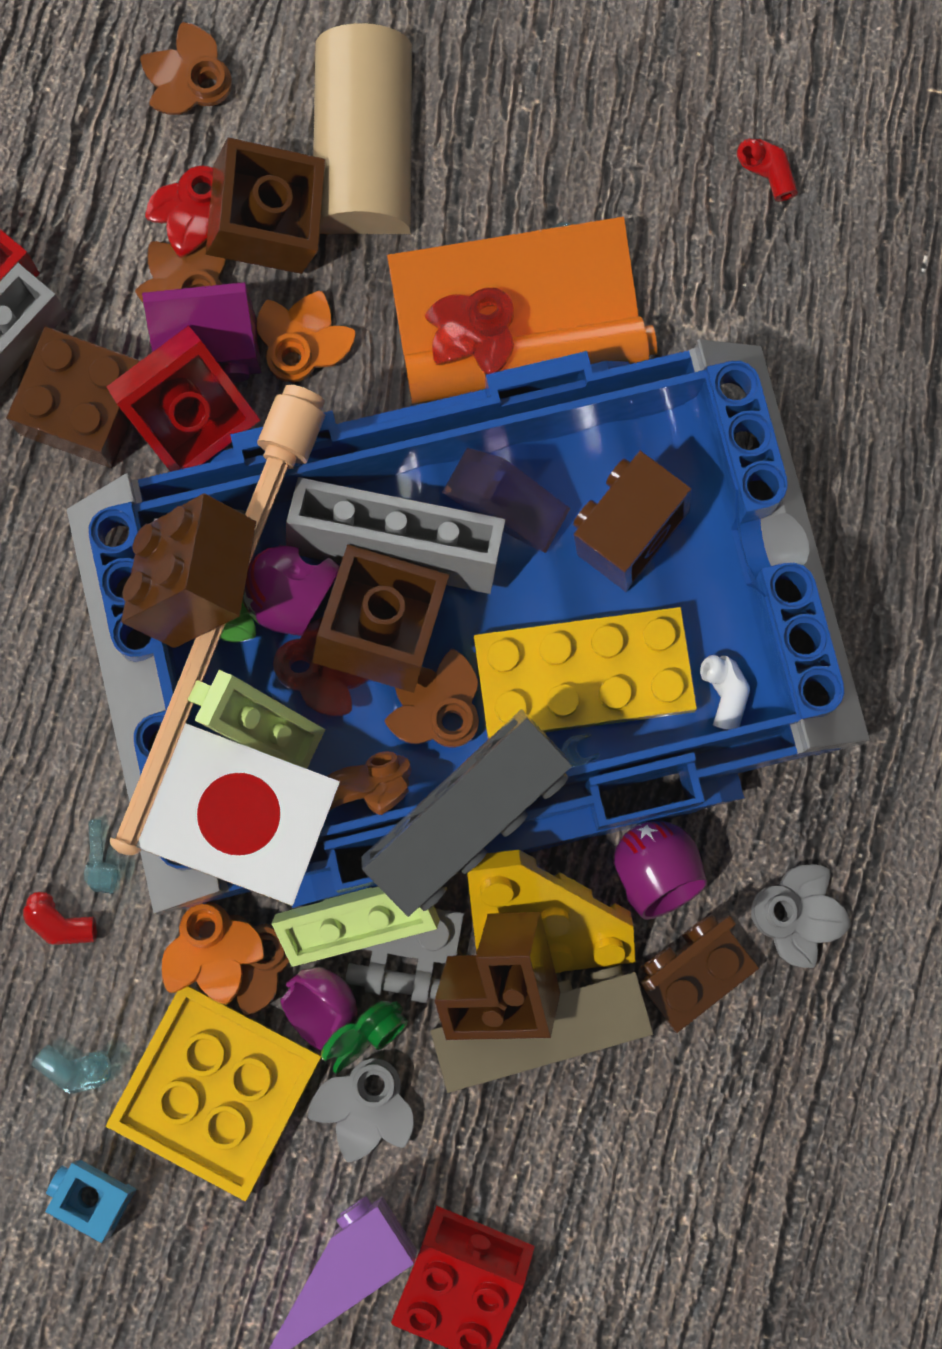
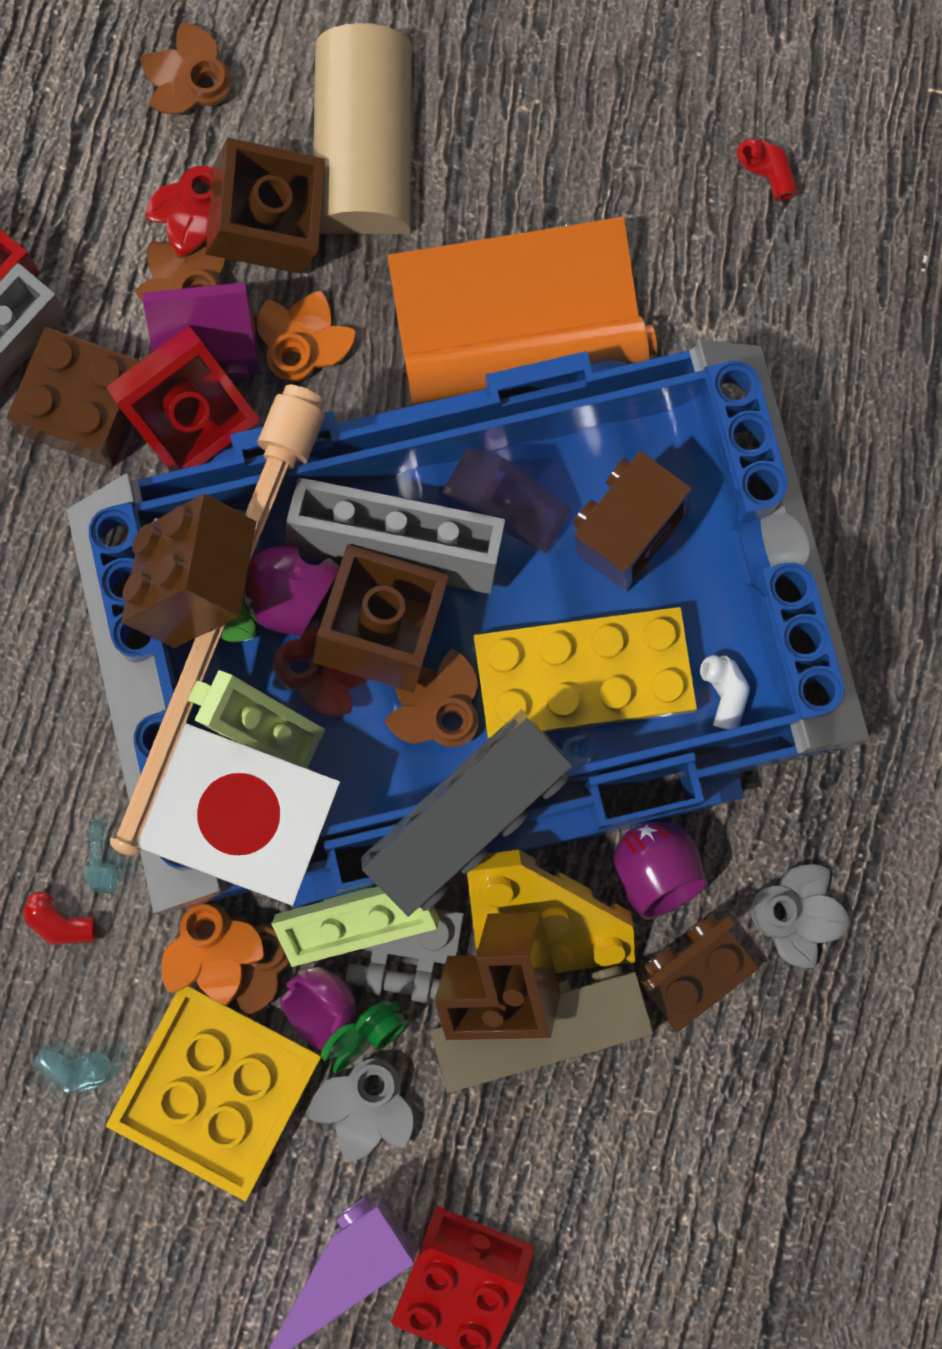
dark azure brick [45,1160,137,1243] -> none
dark orange plate [327,751,412,815] -> none
clear red plate [425,288,514,375] -> none

